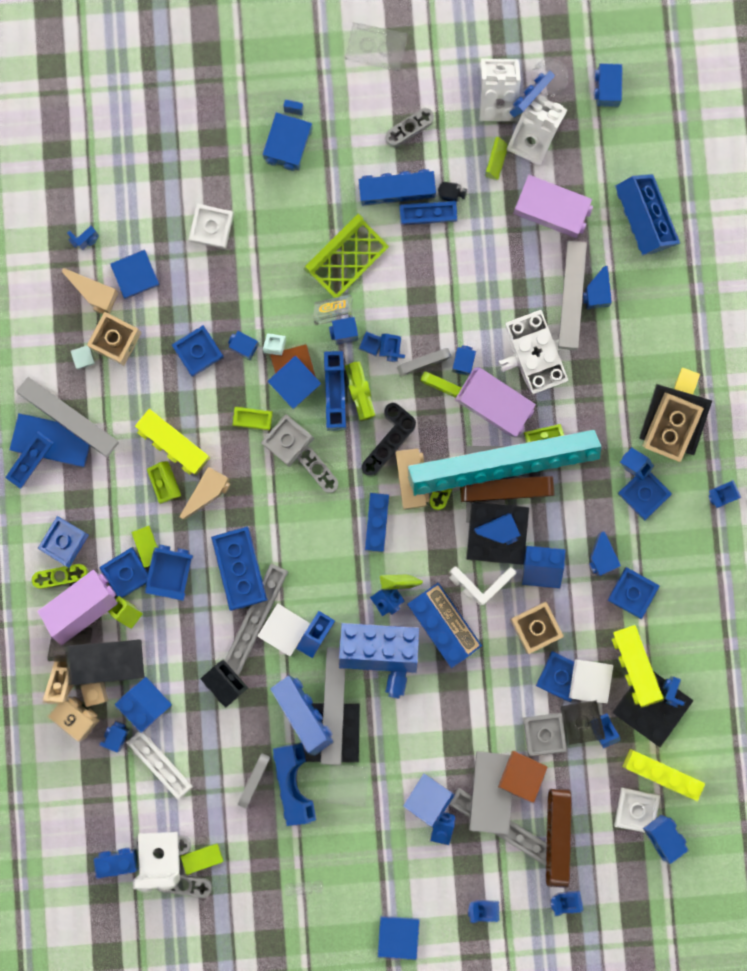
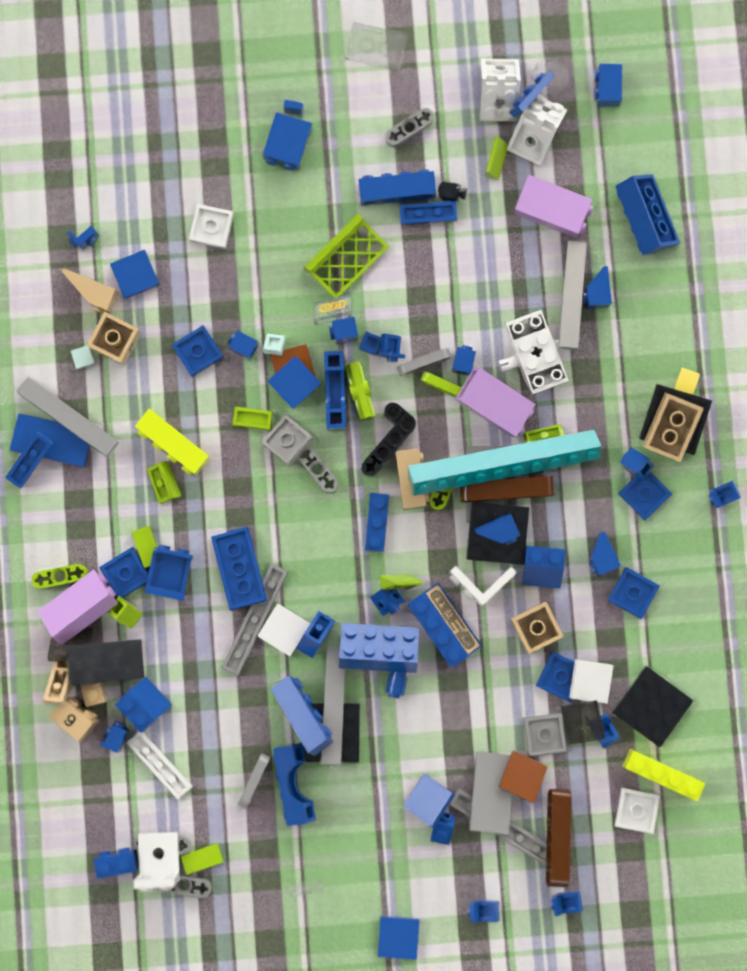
tile [37,516,89,568] -> none
tan slope [180,467,231,520] -> none
black brick [201,659,248,708] -> none
neon yellow brick [612,625,663,708] -> none
blue brick [643,815,689,864] -> none
blue bracket [662,676,685,708] -> none

